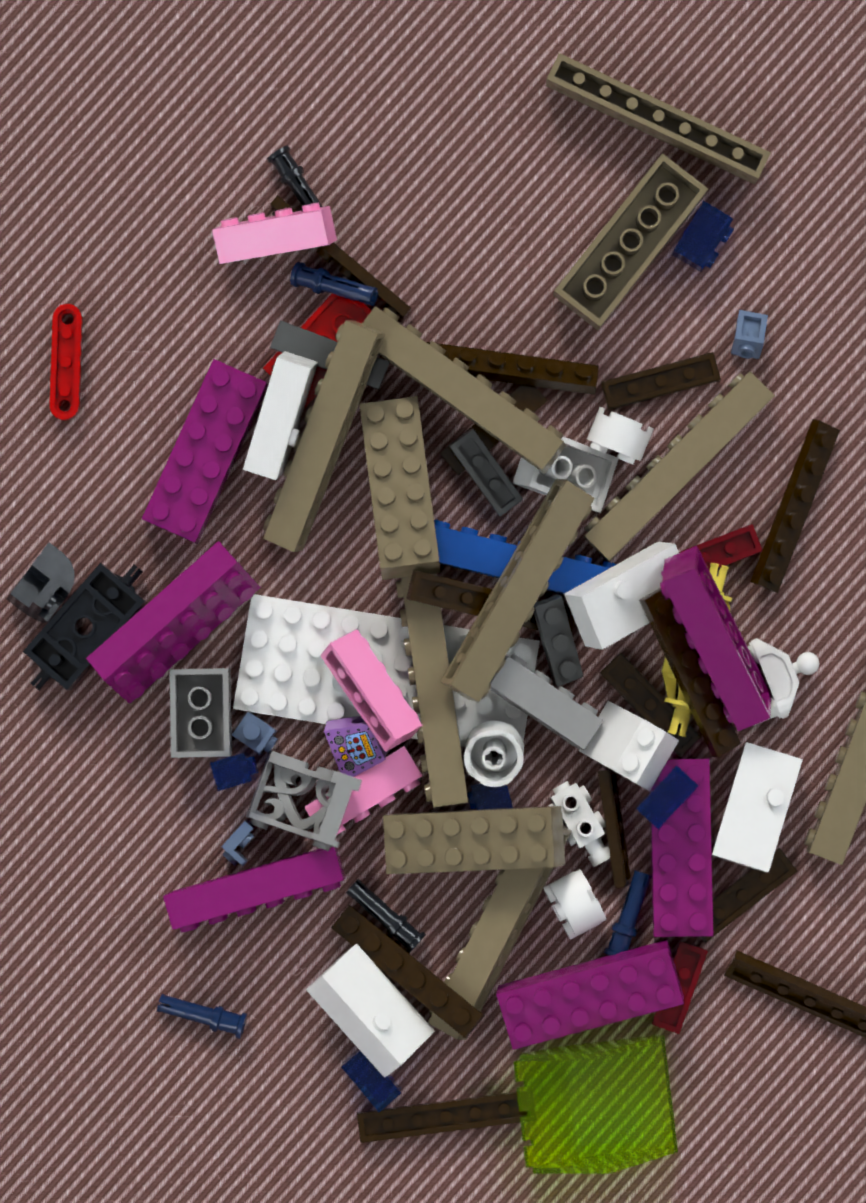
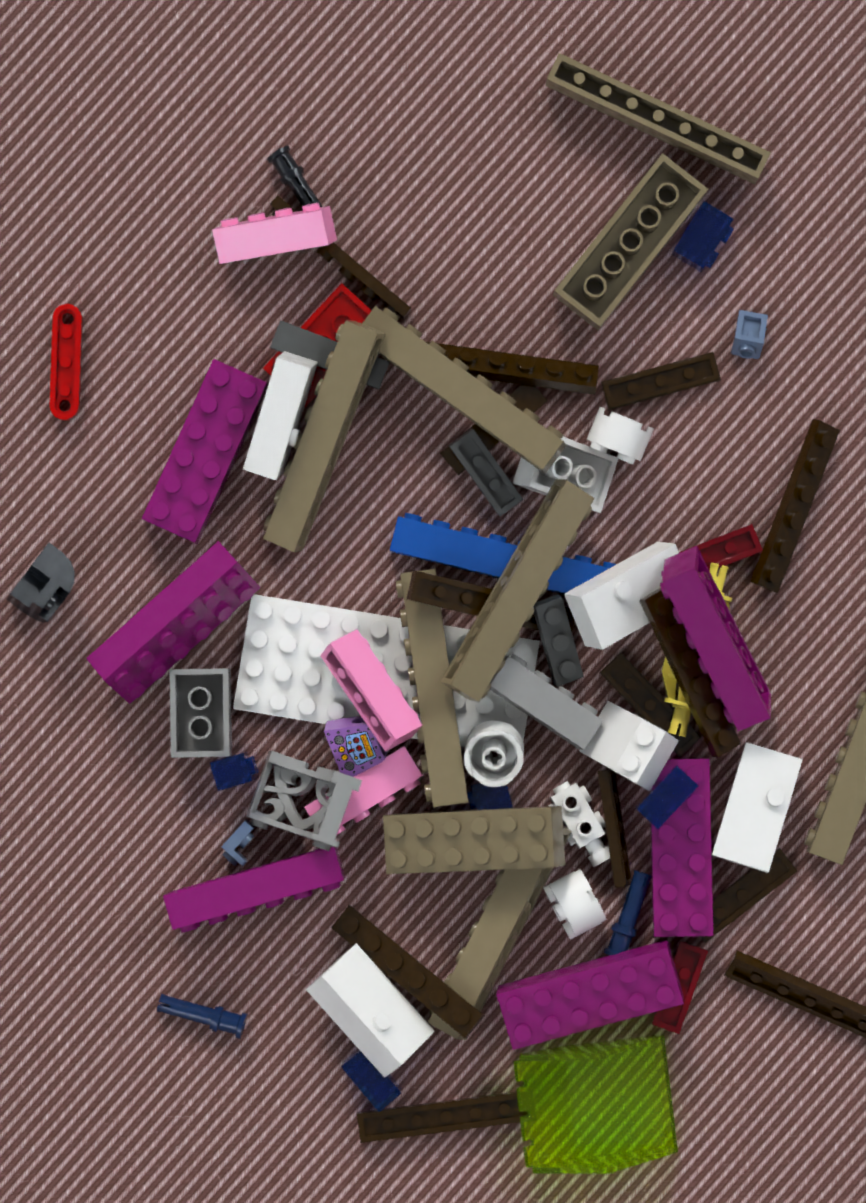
black brick [23,563,148,691] -> none
sand blue bracket [232,712,278,755] -> none
dark blue pin [290,261,378,306] -> none
black pin [346,879,426,953] -> none
dark tan brick [359,396,441,580] -> none
dark tan brick [583,371,775,562] -> none
white connector [748,638,820,726] -> none

